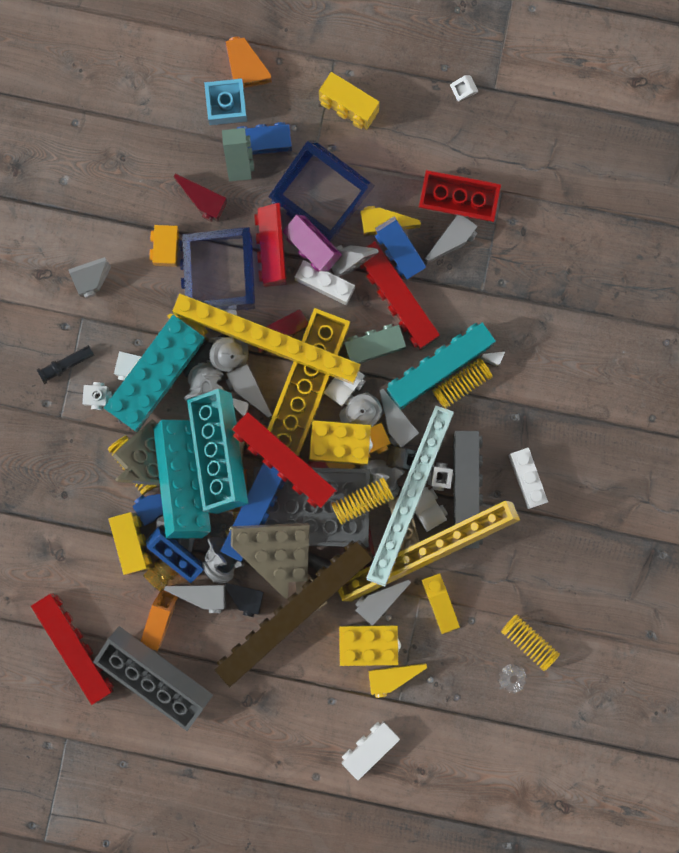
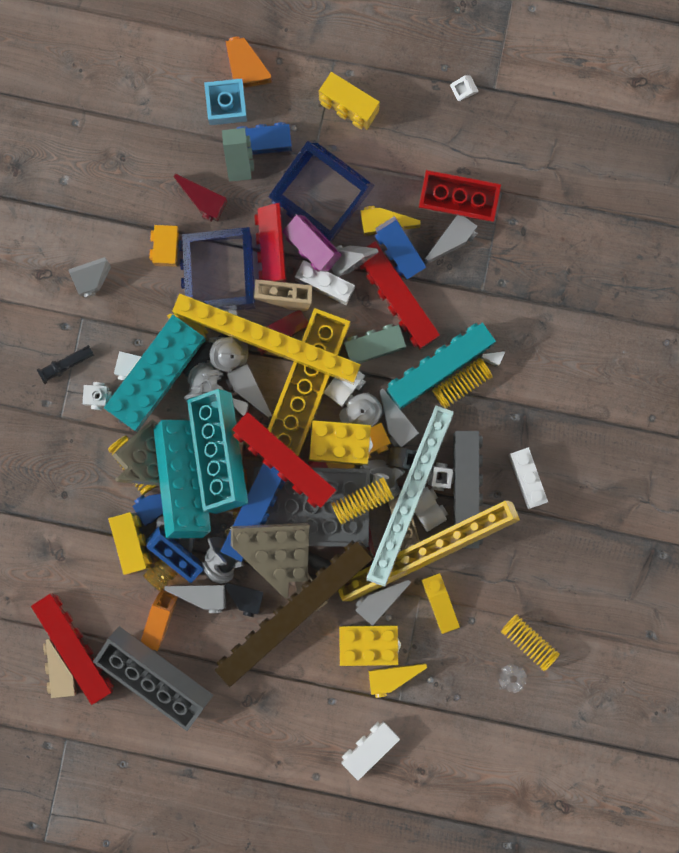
none -> tan slope [43,639,77,698]
none -> tan slope [254,279,312,311]

